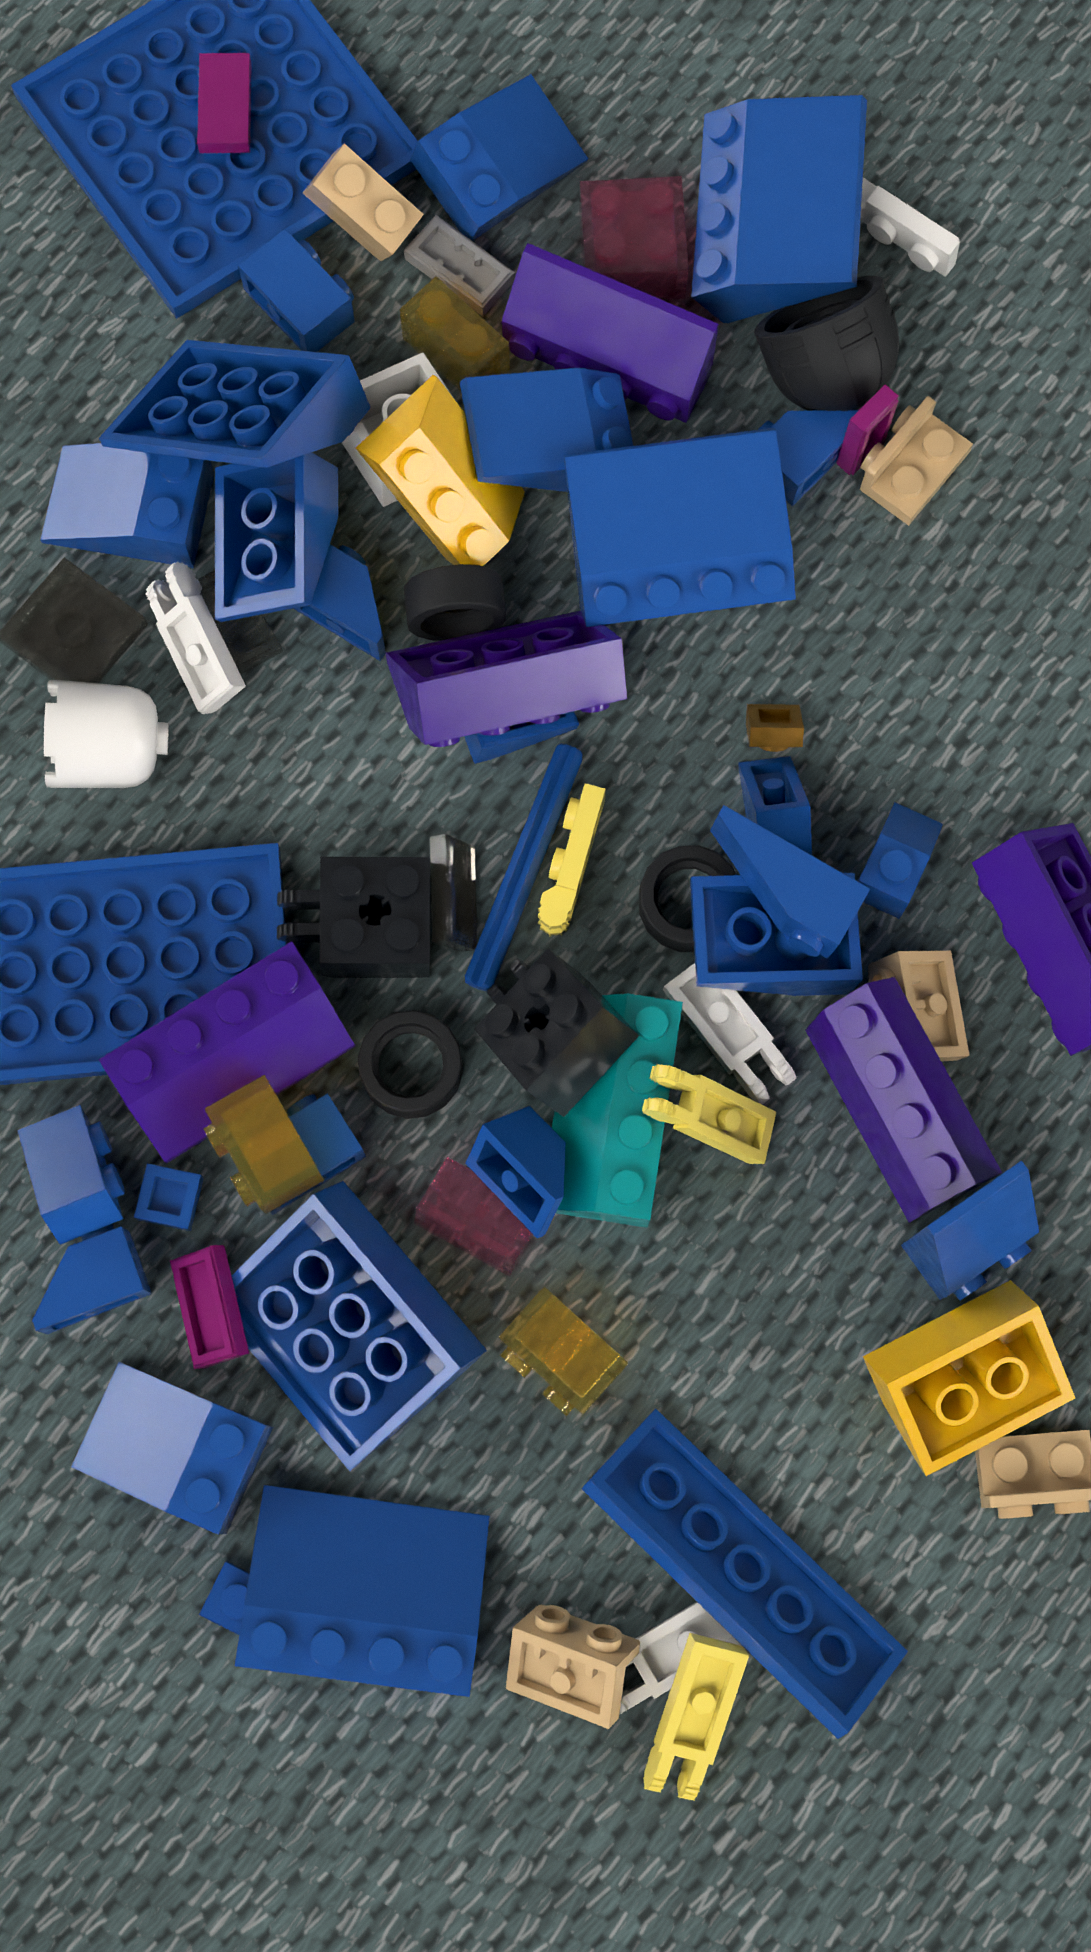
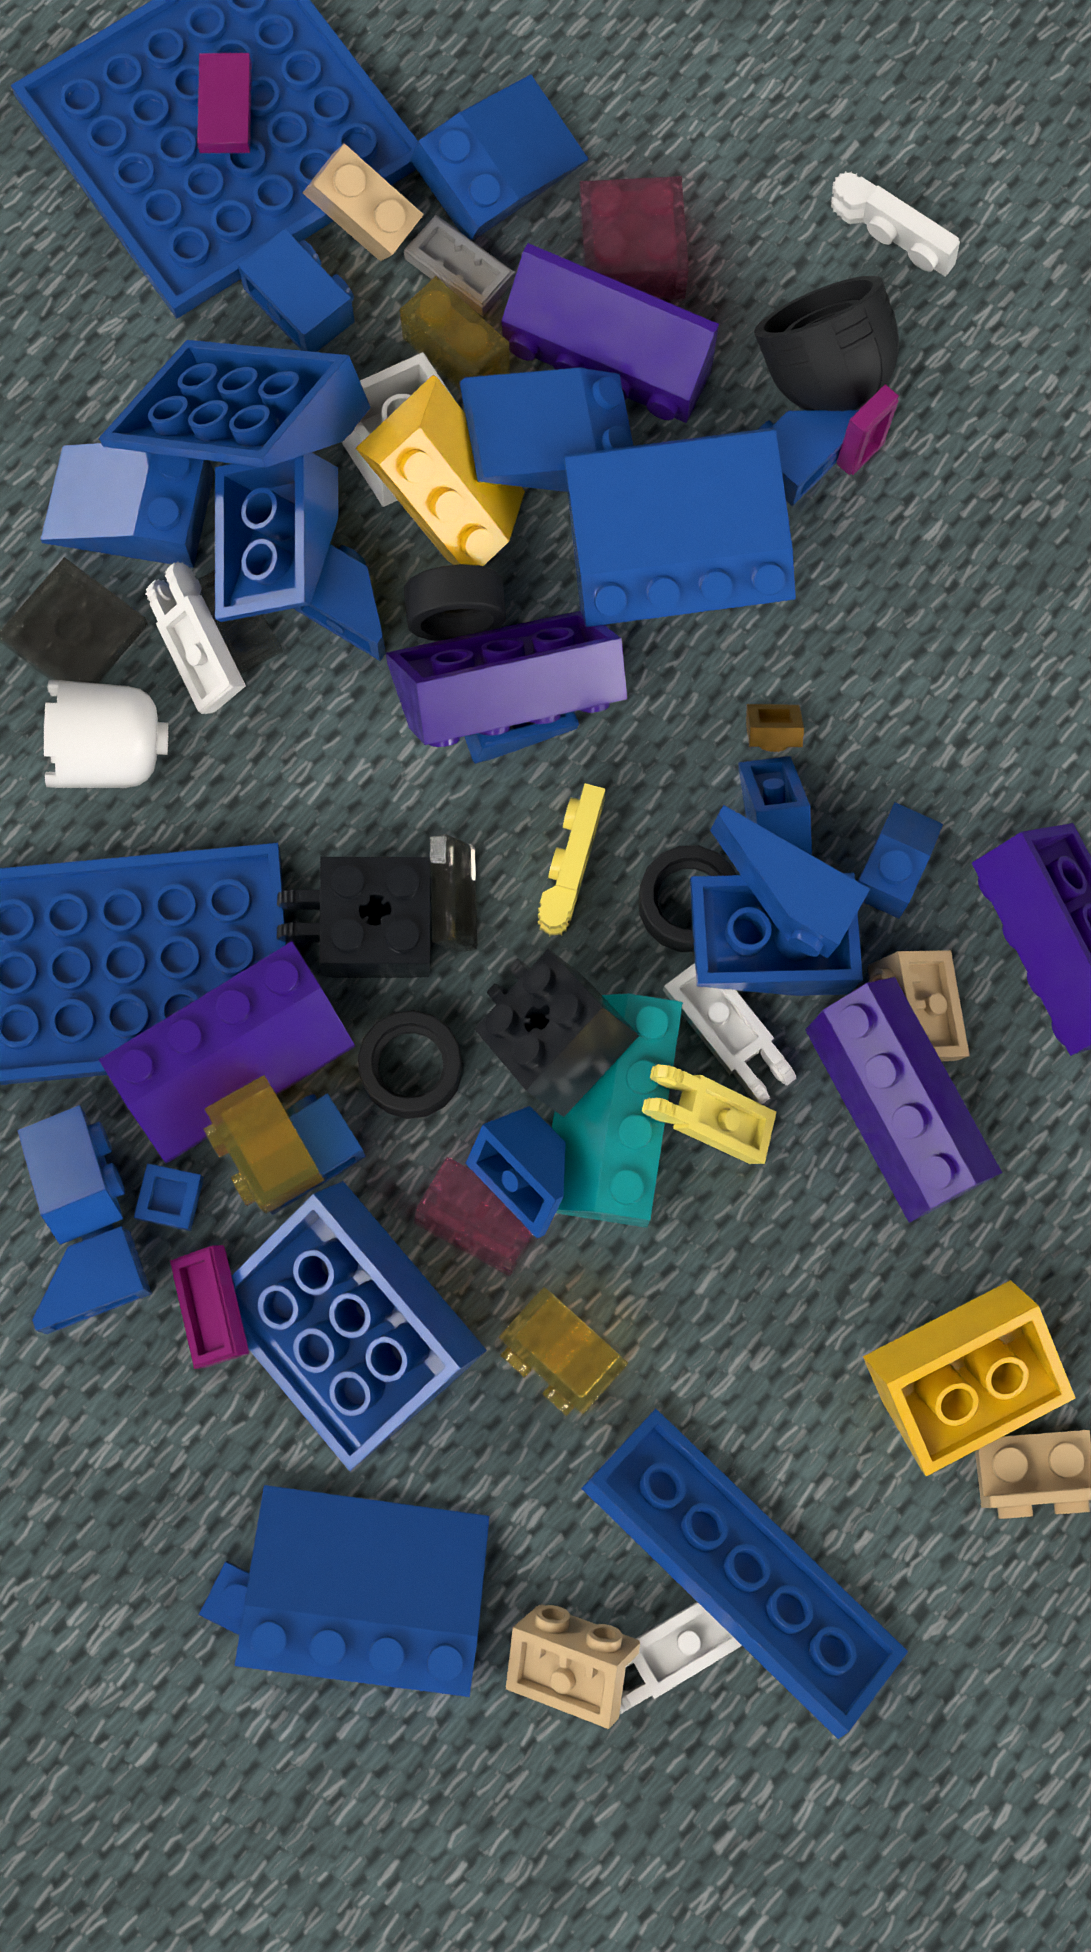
slope [71,1362,273,1535] -> none
blue axle [465,743,583,991] -> none
light yellow hinge [643,1633,749,1801] -> none
blue slope [691,95,867,323] -> none
tan bracket [860,396,973,526] -> none
blue slope [901,1160,1039,1301] -> none

